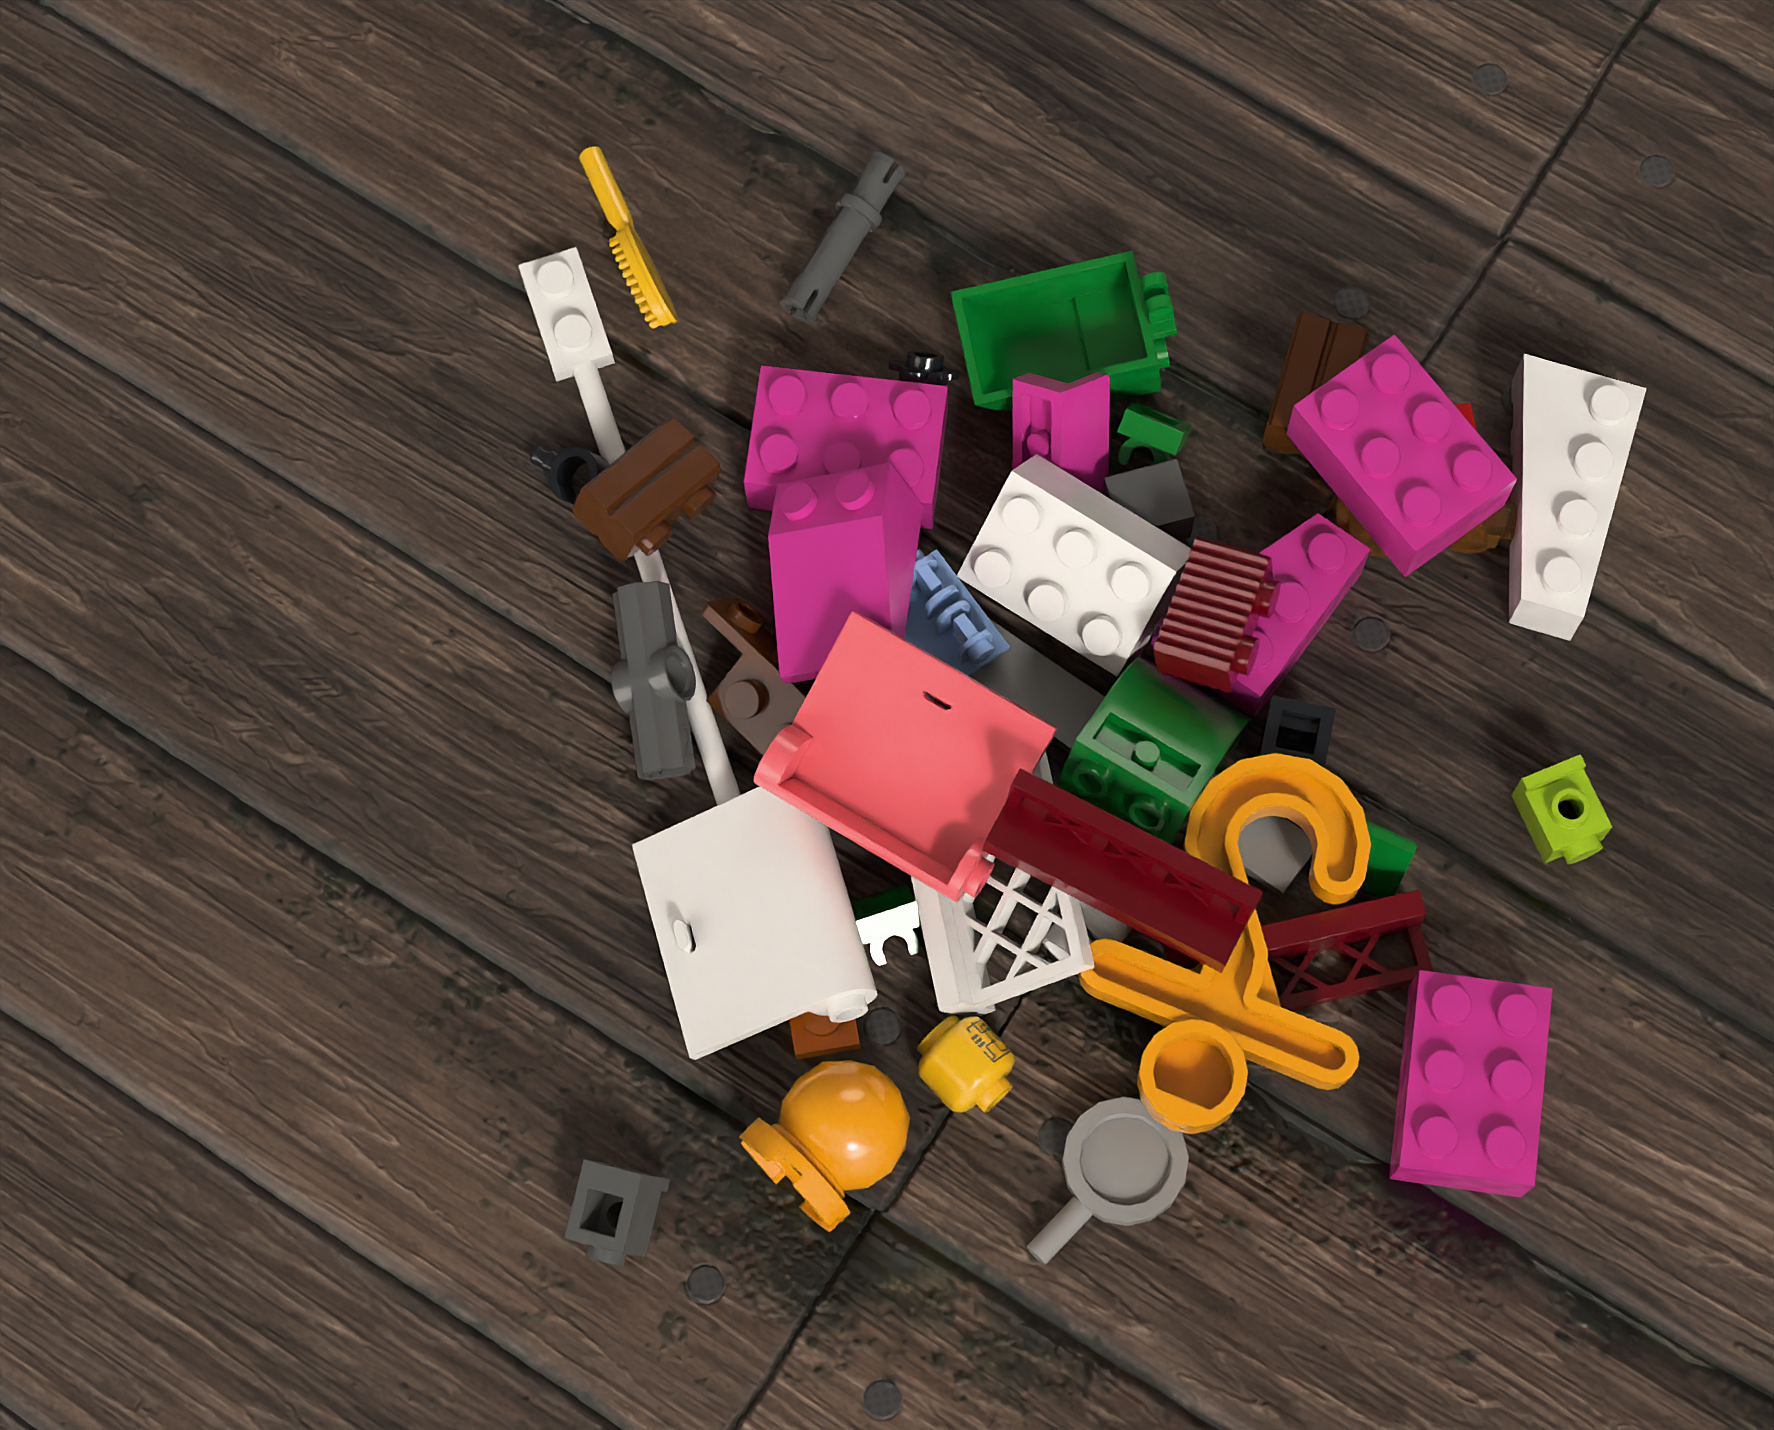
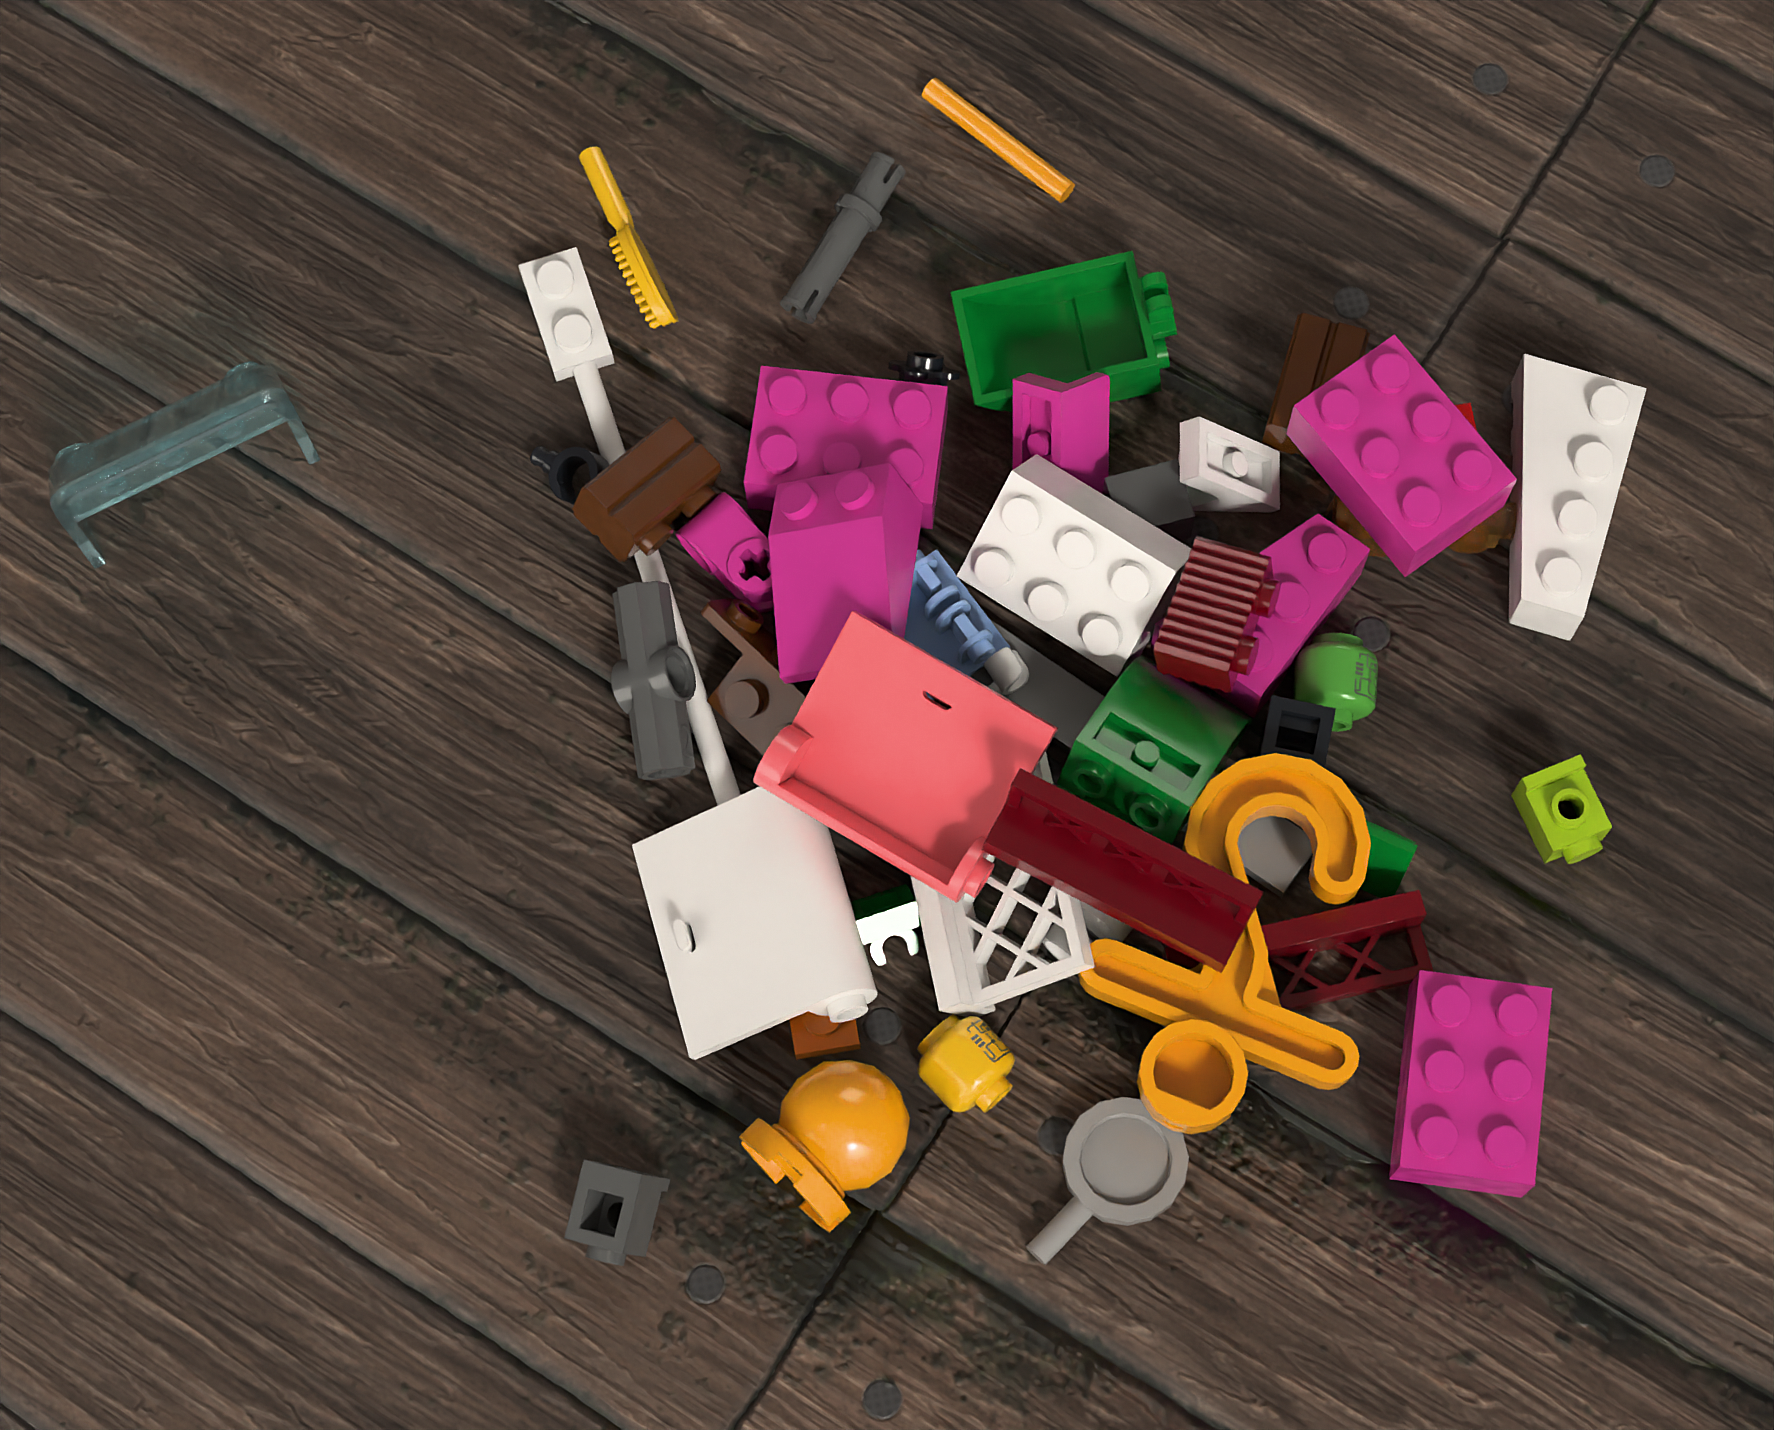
green tile [1117,402,1193,465] -> none
none -> clear light blue windscreen [48,362,320,569]
none -> dark pink piece [676,492,774,613]
none -> light orange bar [921,77,1075,203]
none -> white hand [984,647,1029,696]
none -> white slope [1178,416,1280,512]
none -> bright green head [1293,633,1378,731]

